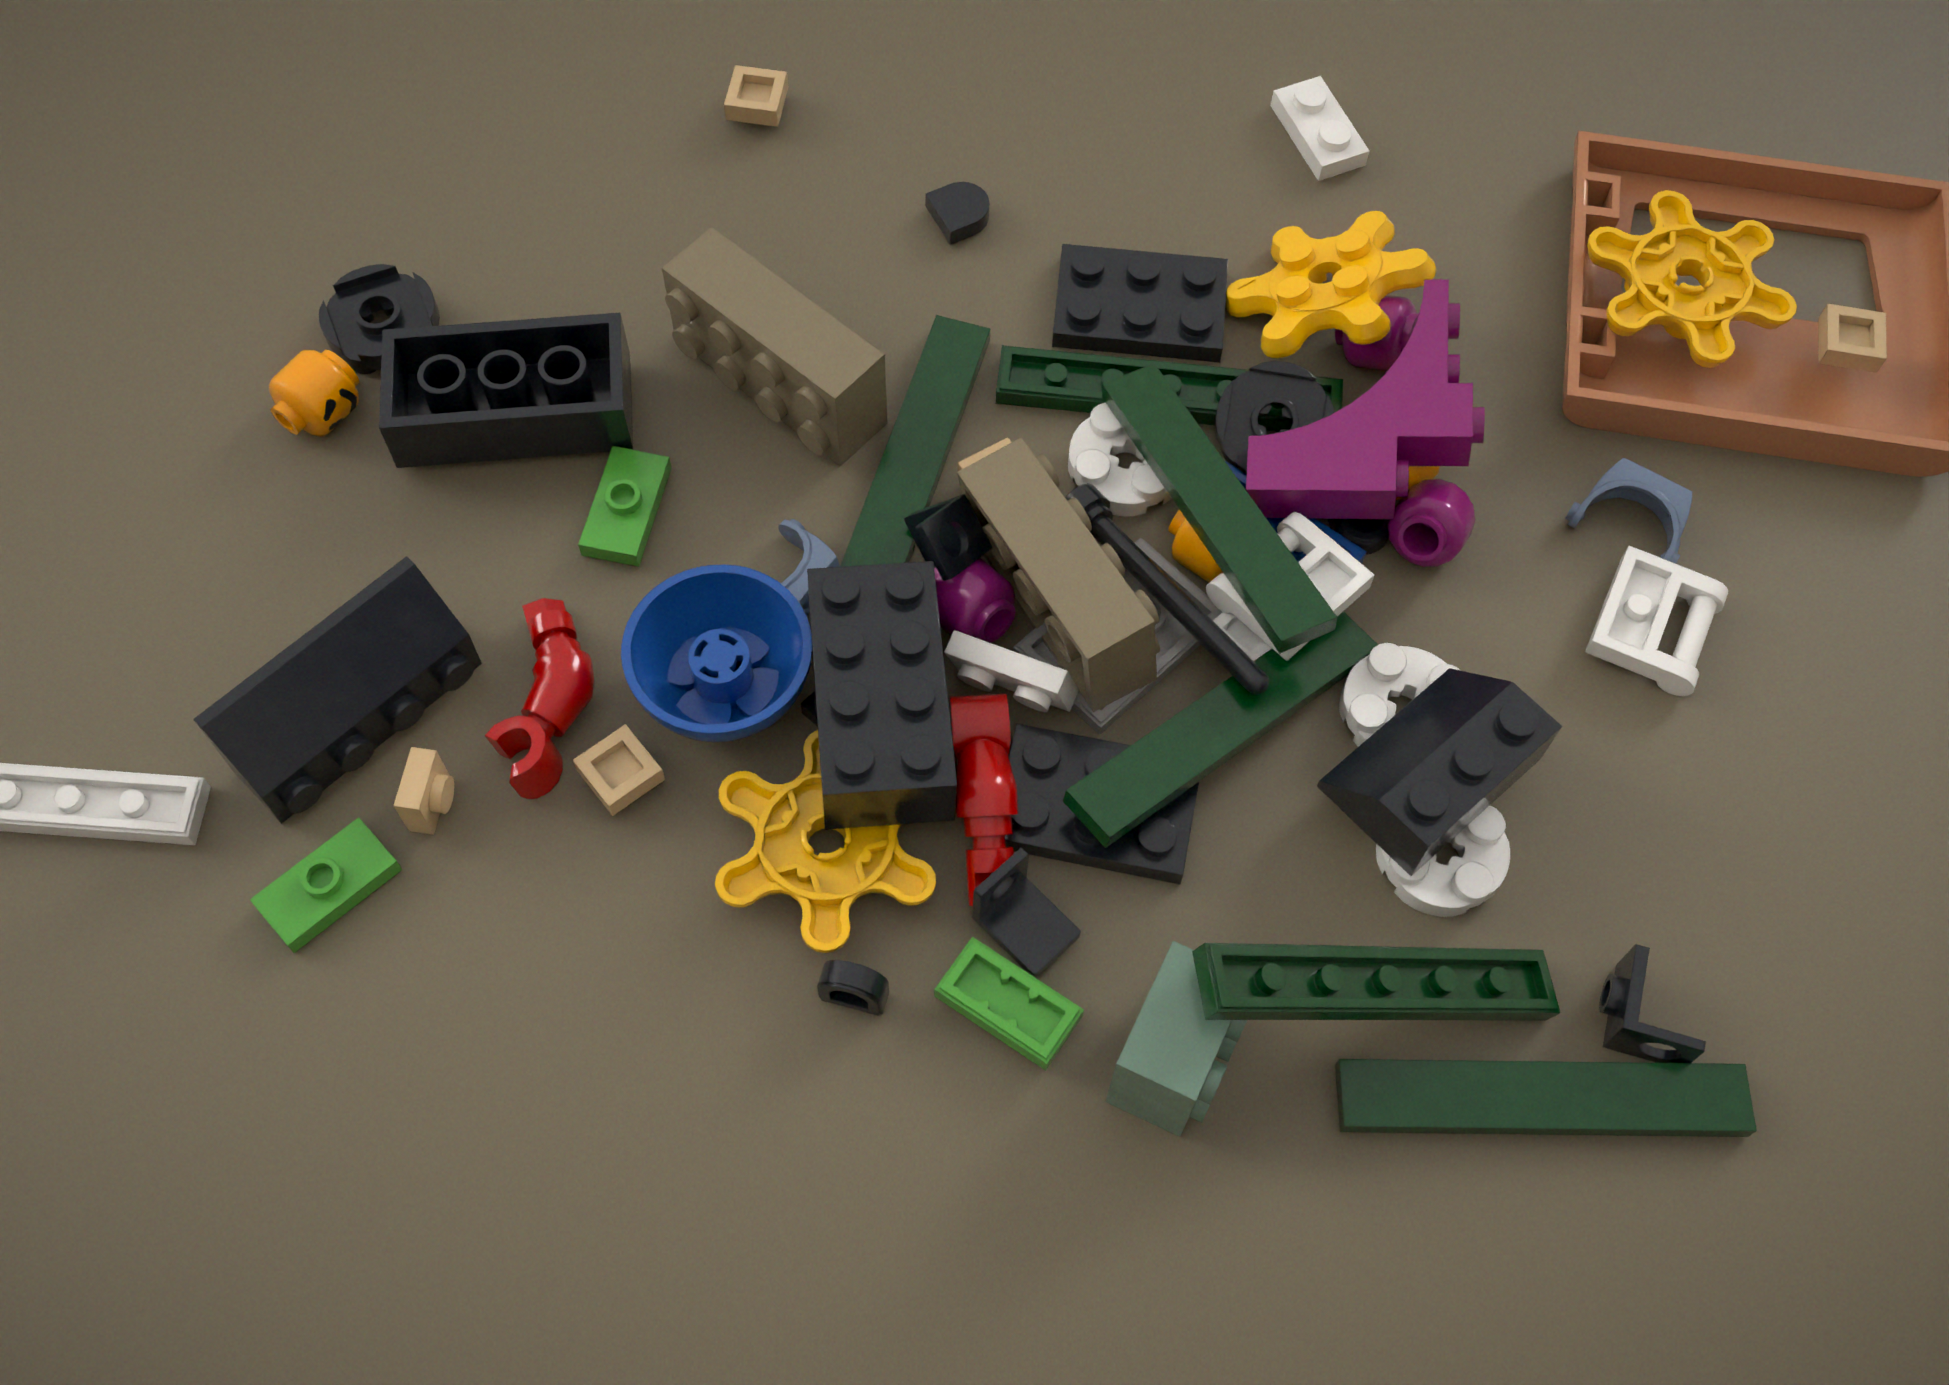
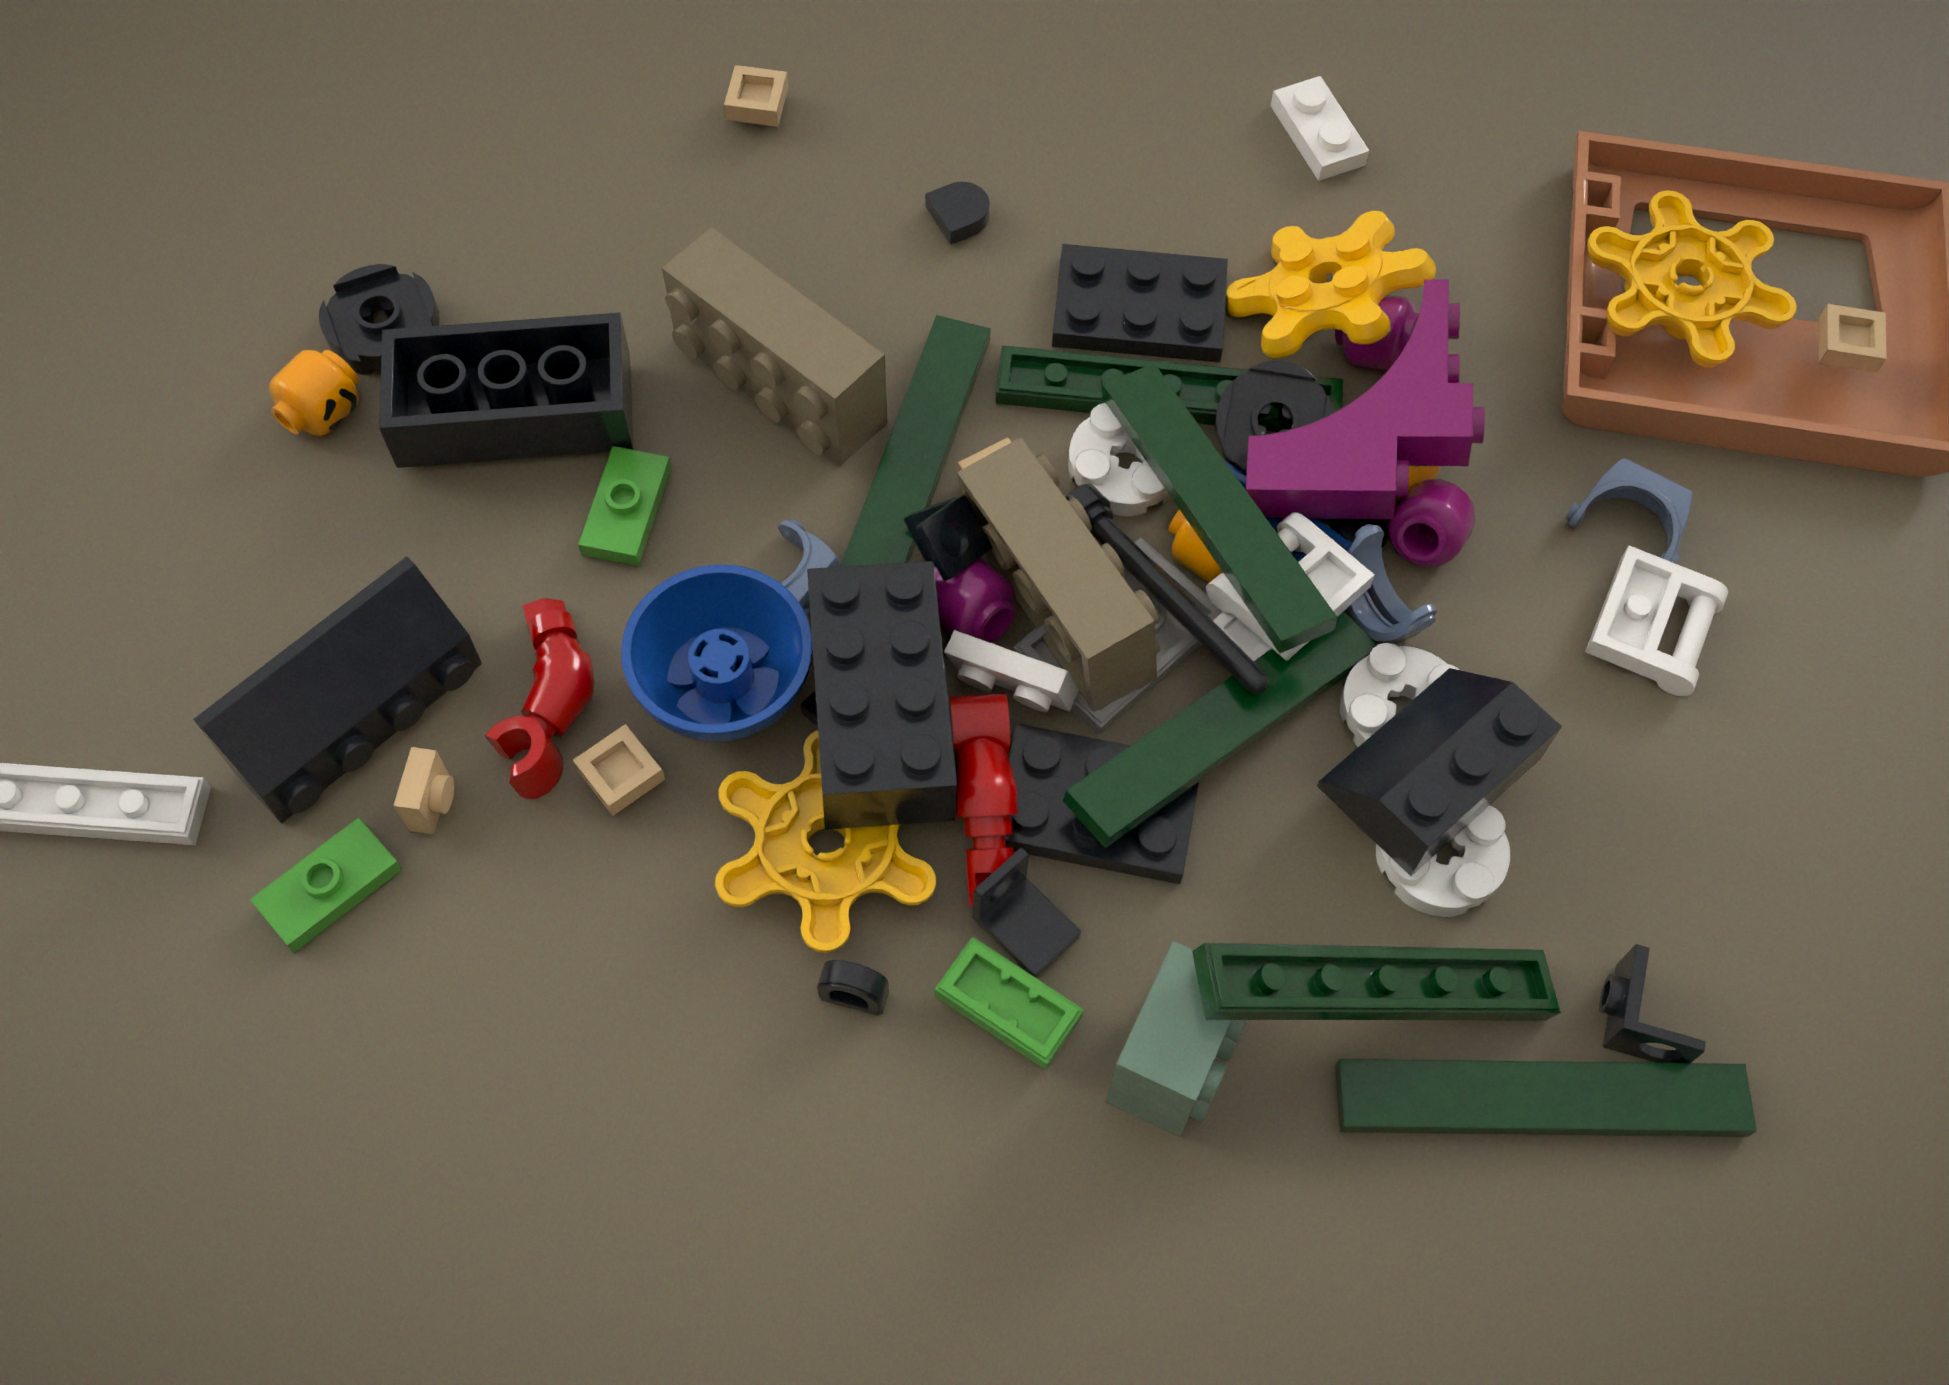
none -> sand blue helmet [1348,524,1437,644]

